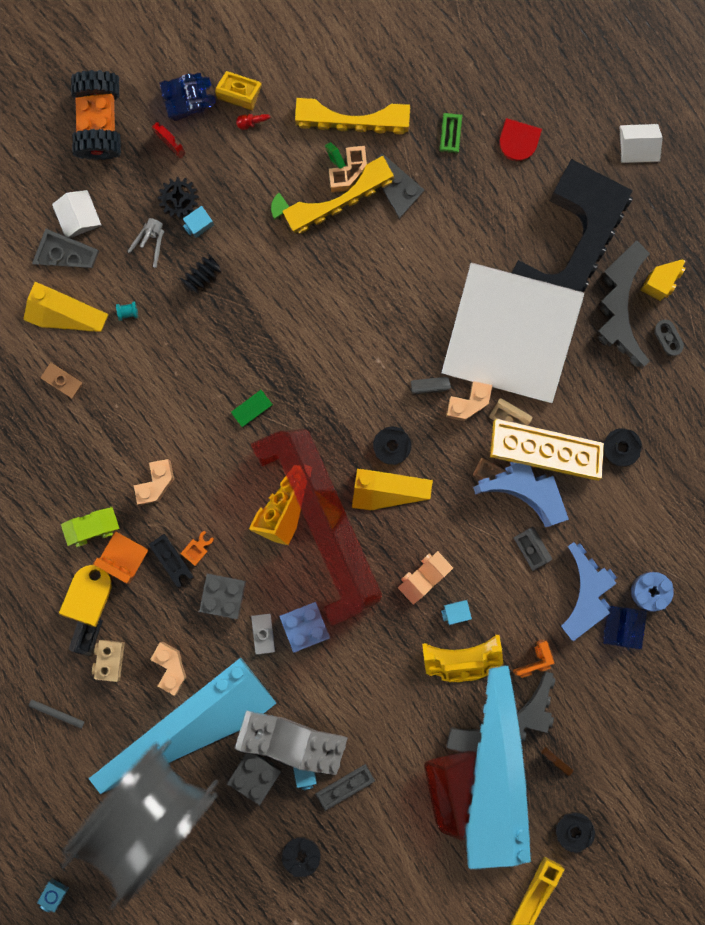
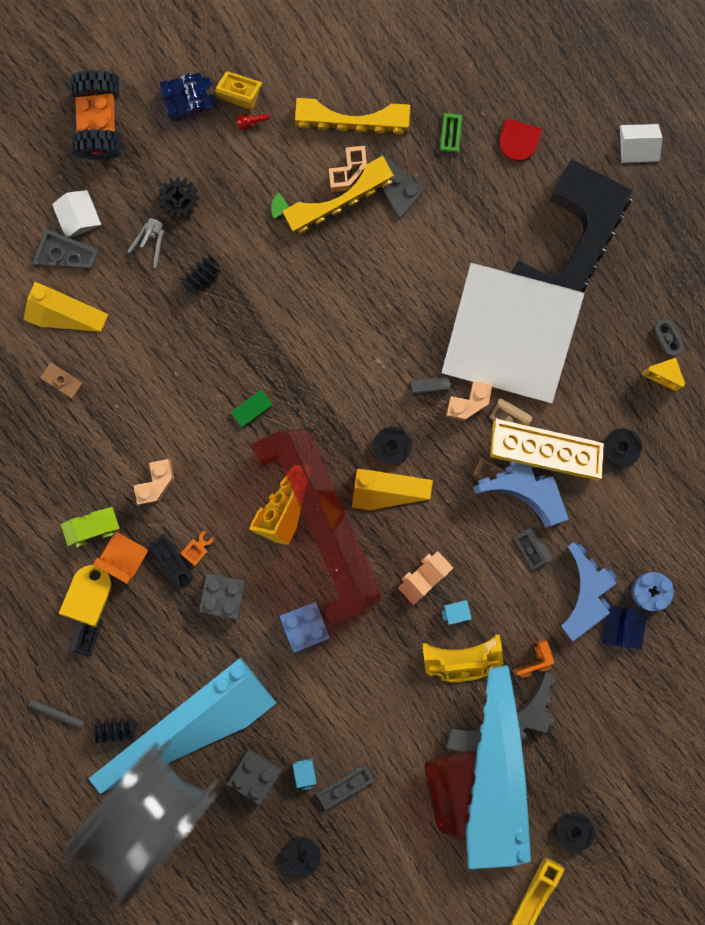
medium azure brick [37,879,69,912] -> none
tan brick [92,640,125,682] -> none
teal bush [116,301,138,321] -> none
light nougat brick [150,642,186,696] -> none
red tile [151,122,185,159] -> none
medium azure brick [183,206,214,238] -> none
light grey bracket [235,711,348,775] -> none
light grey plate [251,614,275,654] -> none
green tile [325,142,346,169] -> none
reddish brown tile [541,747,573,776] -> none
dark grey arch [596,240,650,369] -> none
yellow slope [640,260,685,301] -> none
none -> black piece [95,716,136,744]
none -> yellow slope [642,358,685,391]

